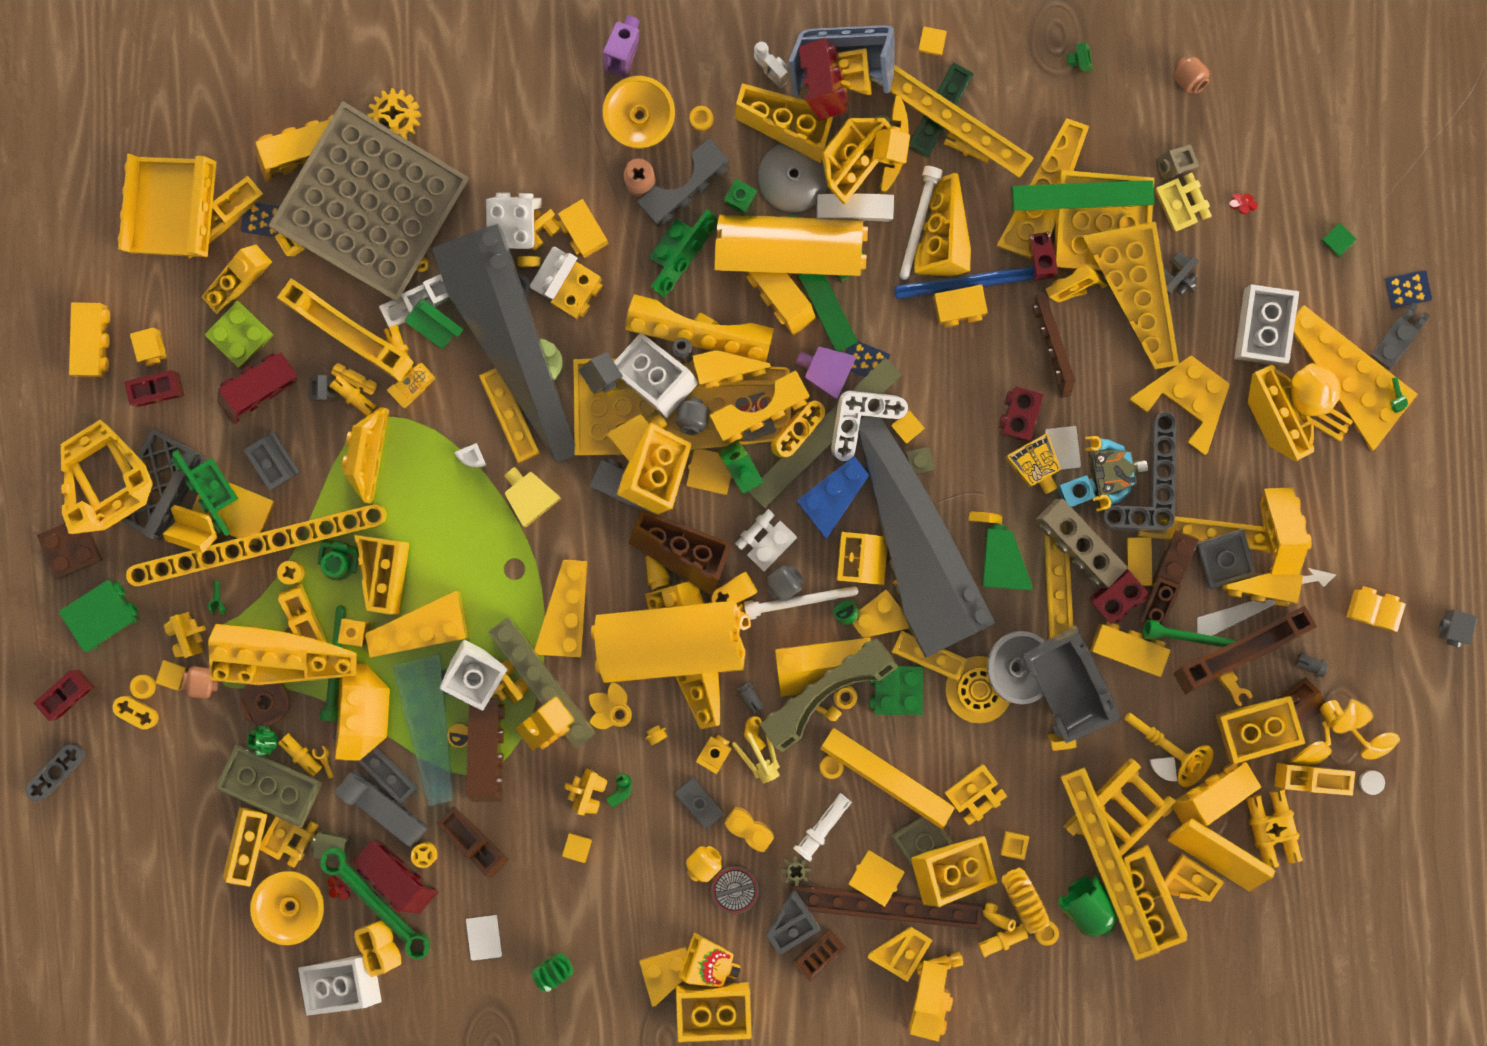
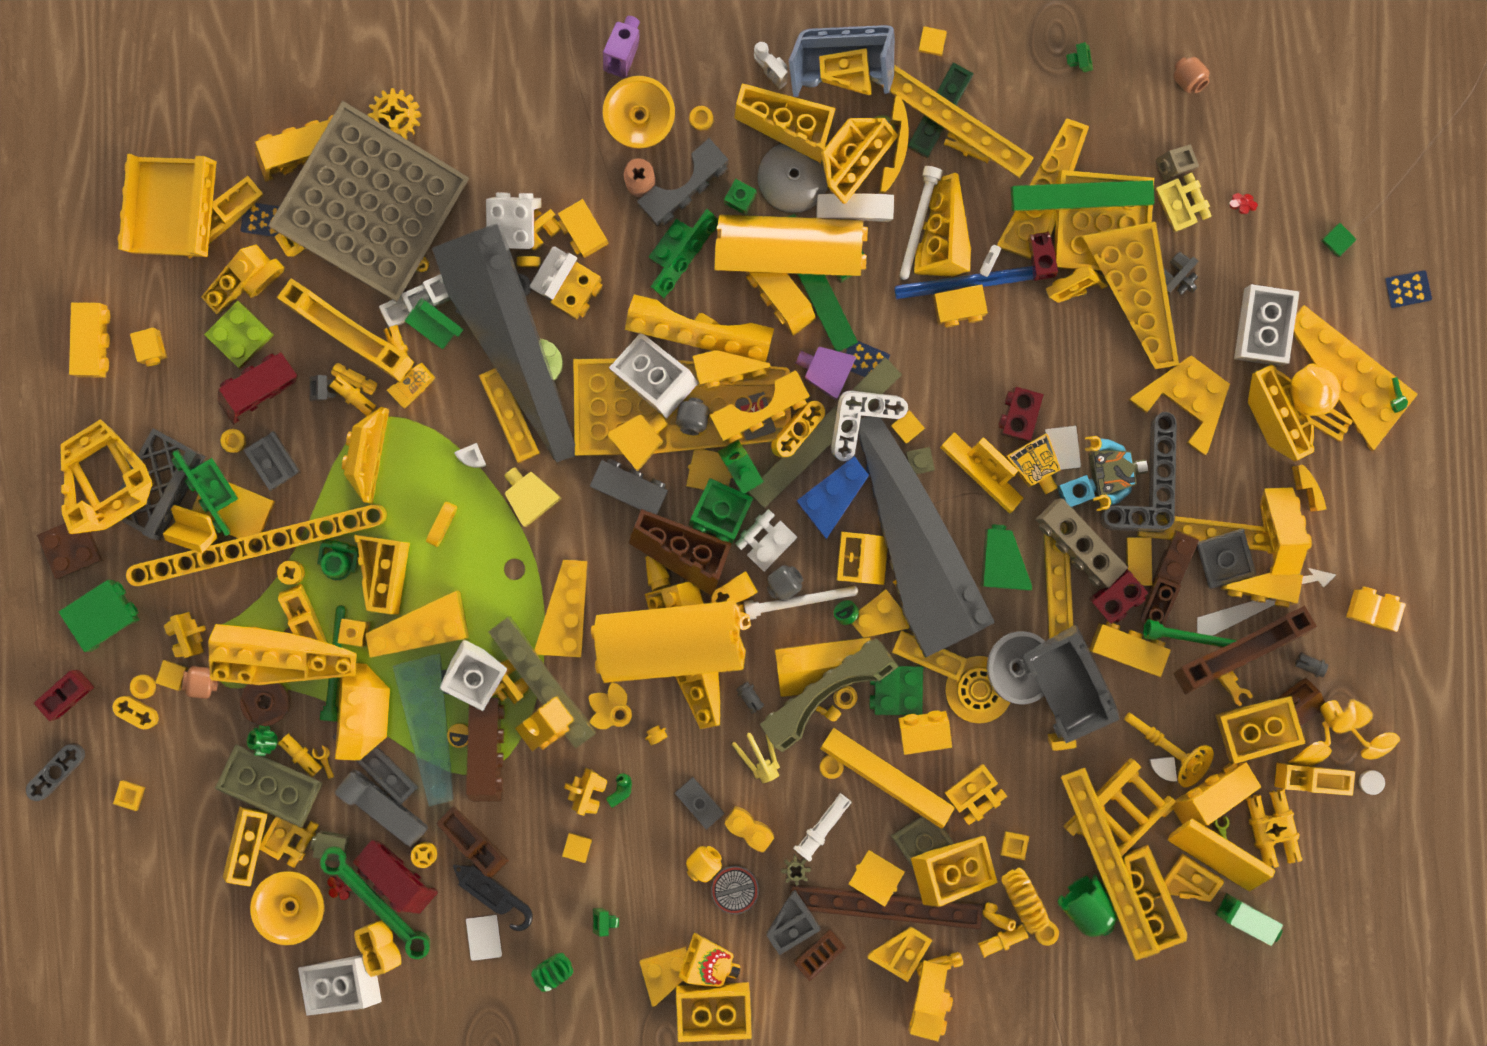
dark red brick [124,370,185,407] -> none
green hand [208,581,226,616] -> none
dark grey brick [579,352,623,395] -> none
yellow slope [617,423,692,514] -> none
dark grey pin [673,339,693,364] -> none
yellow brick [696,734,732,774] -> none
yellow arm [744,716,766,750] -> none
dark red wedge [799,38,849,121] -> none
yellow brick [872,126,910,166] -> none
yellow tile [968,511,1003,525] -> none
reddish brown wing [1032,293,1075,398] -> none
dark grey hinge [1370,303,1429,370] -> none
dark grey brick [1438,610,1478,648] -> none
none -> yellow tile [113,780,145,811]
none -> yellow tile [220,429,246,453]
none -> yellow beam [242,258,285,298]
none -> yellow beam [426,501,458,547]
none -> black plate [453,864,533,931]
none -> green tile [593,908,619,937]
none -> green plate [689,478,753,544]
none -> yellow brick [898,710,952,755]
none -> yellow bracket [940,432,1024,514]
none -> white tile [980,245,1001,277]
none -> lime hand [1213,816,1230,840]
none -> slope [1215,893,1283,946]
none -> yellow slope [1292,465,1327,512]

